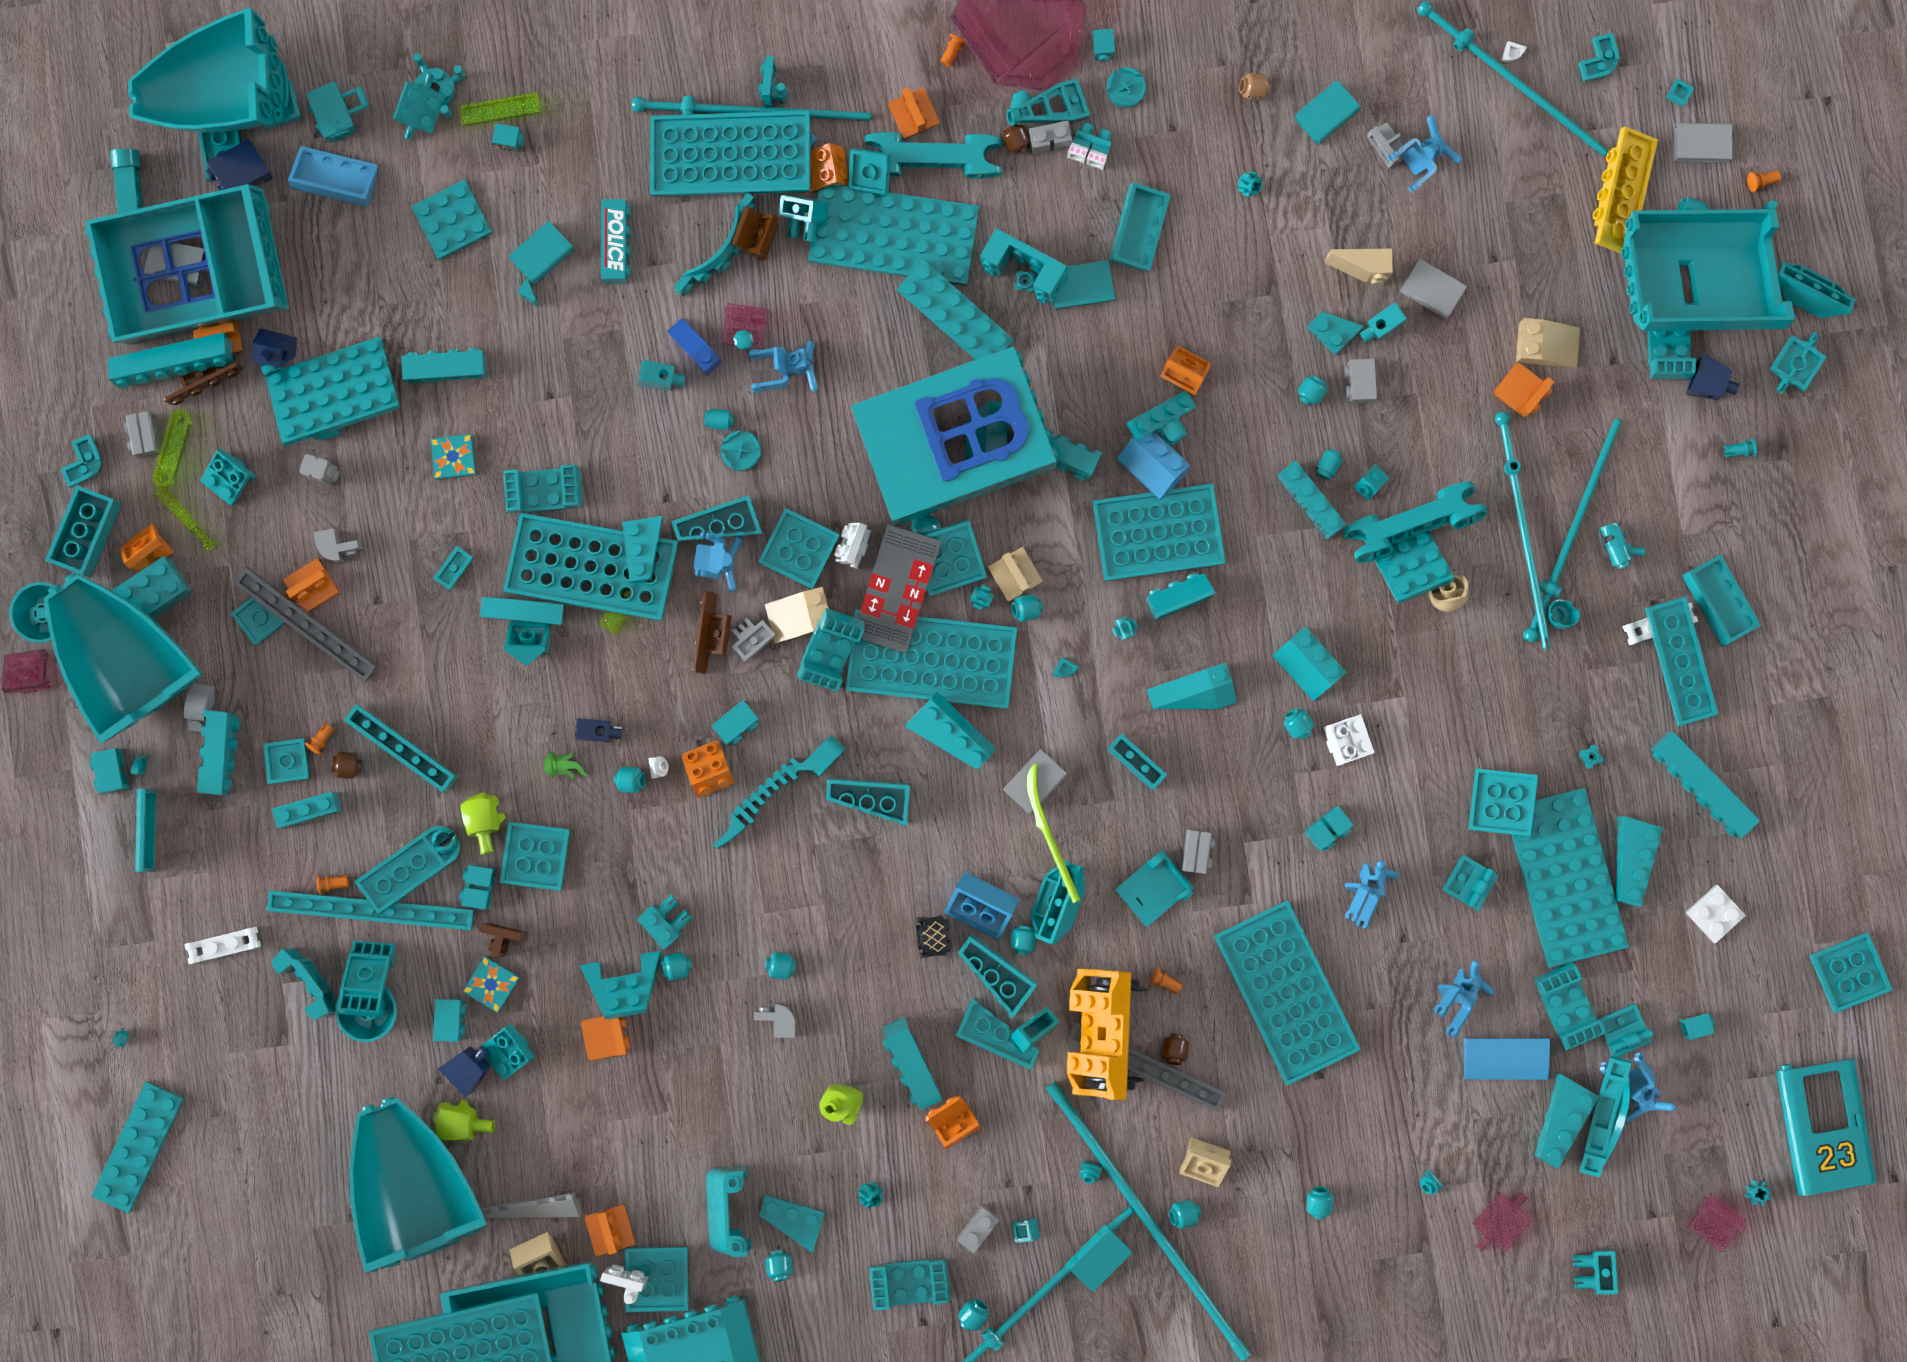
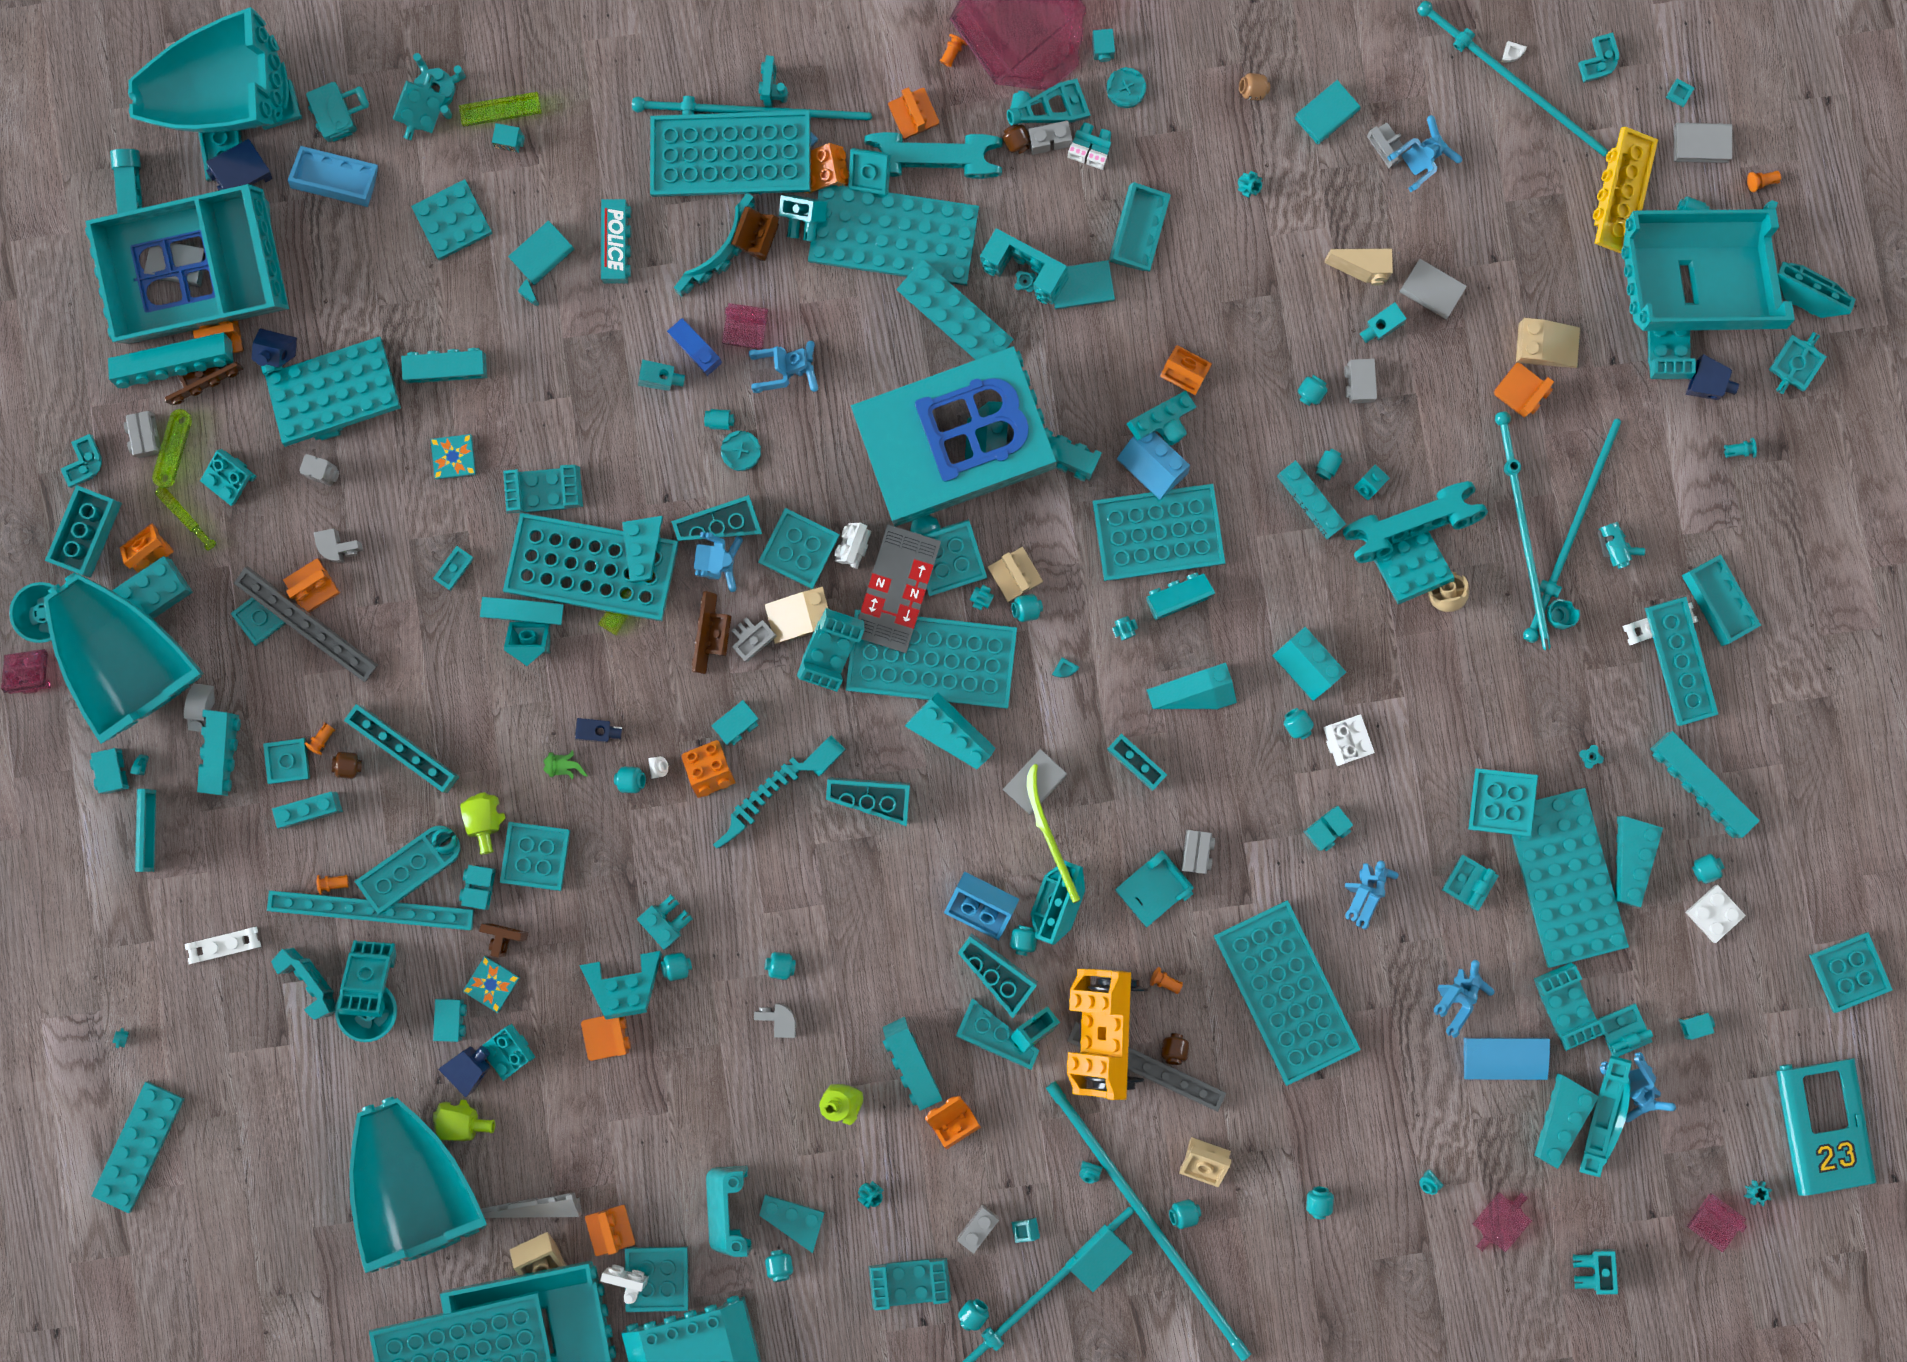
teal tile [733,330,754,351] -> none
black brick [916,915,951,958] -> none
teal wing [1307,312,1363,355] -> none
none -> teal head [1692,854,1725,884]

